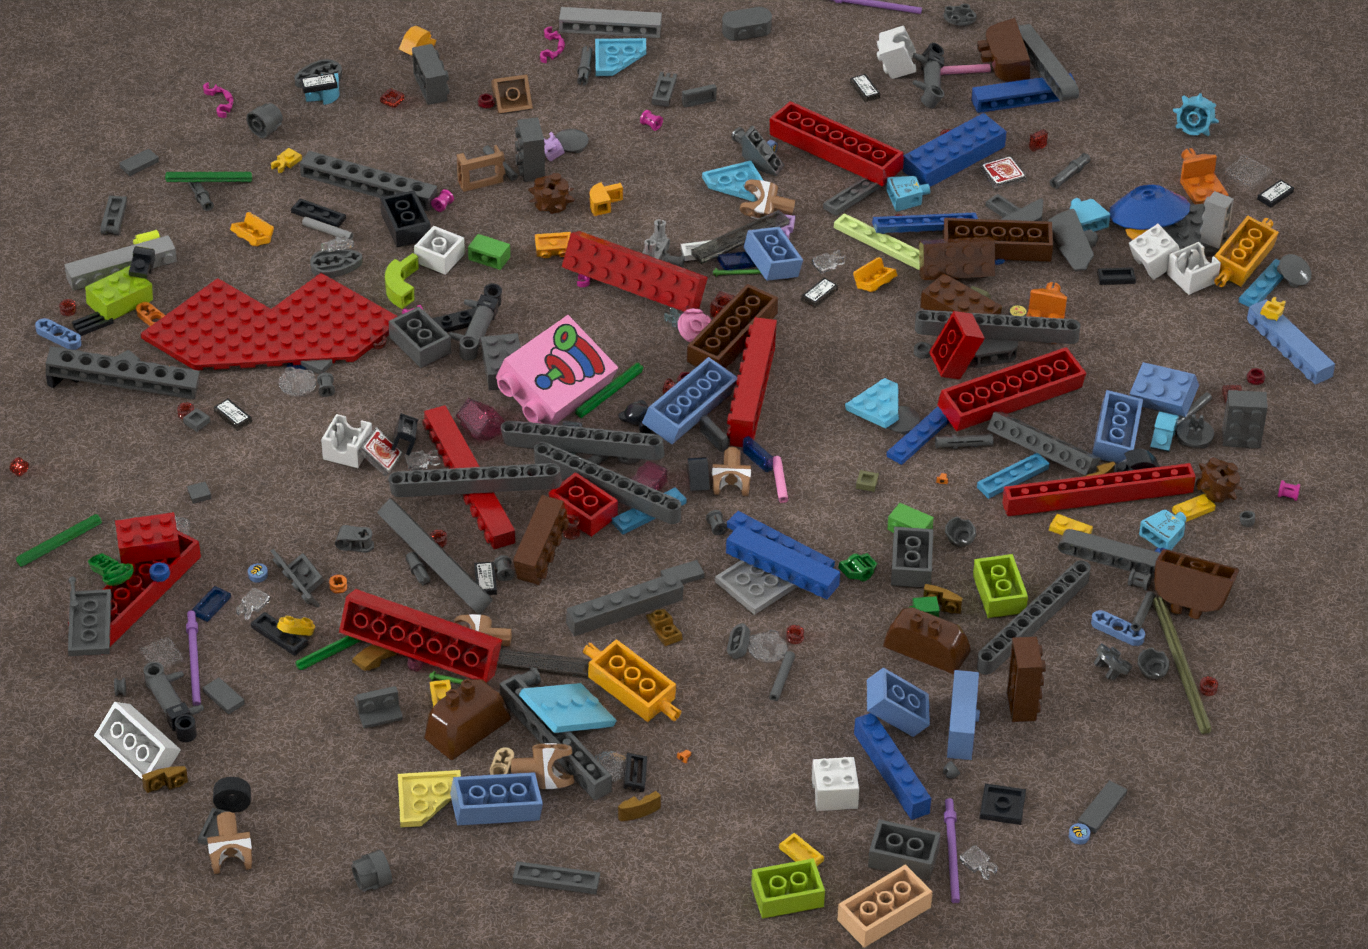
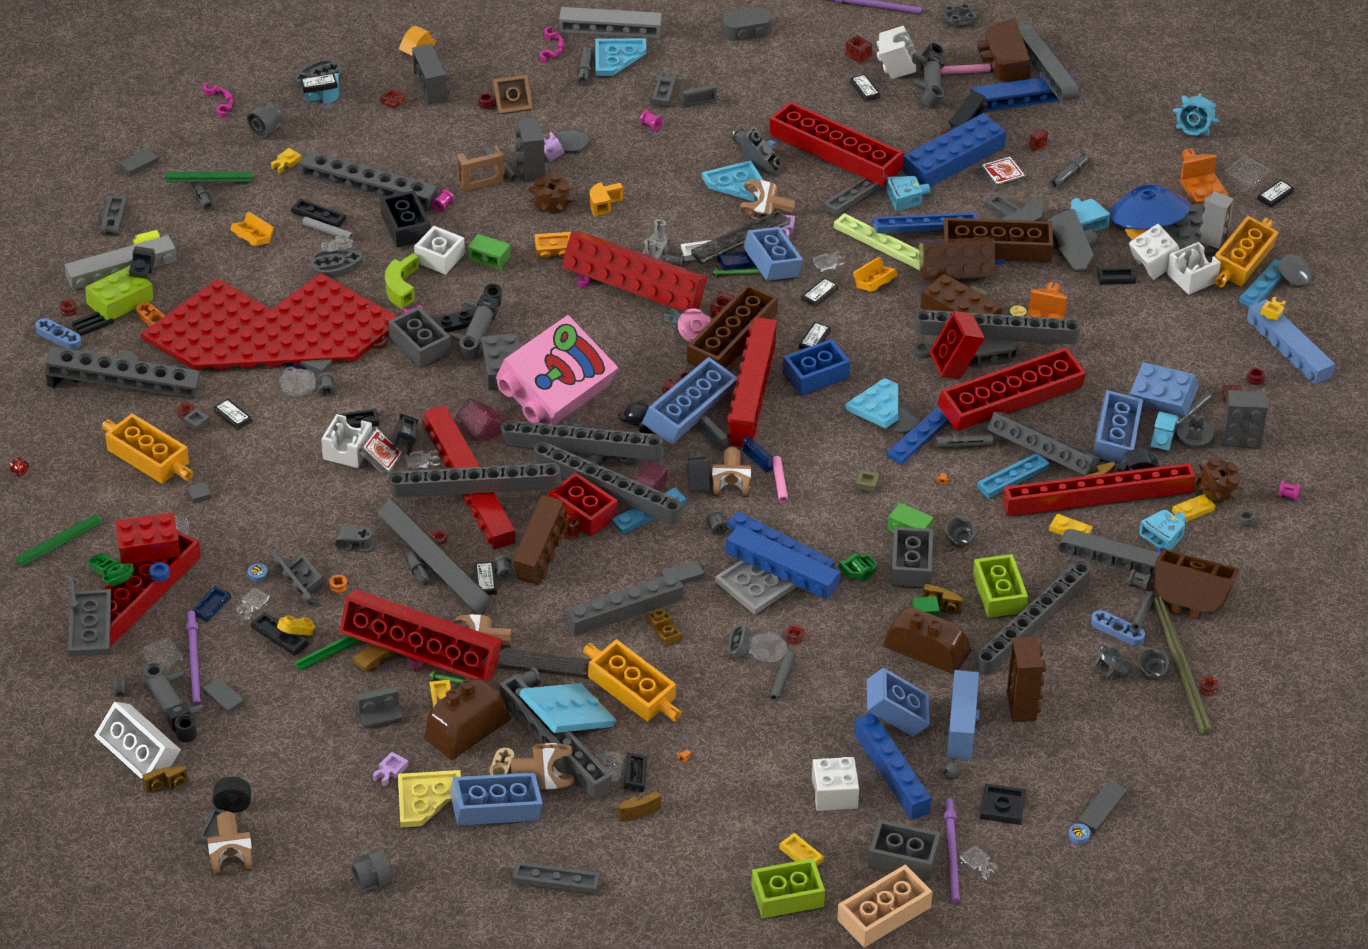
green axle [575,363,643,418] -> none
none -> light orange brick [102,413,193,484]
none -> black tile [339,409,379,428]
none -> lavender plate [373,752,409,786]
none -> blue brick [783,339,850,395]
none -> tile [799,321,831,349]
none -> clear red brick [845,35,872,64]
none -> black window [948,89,989,130]

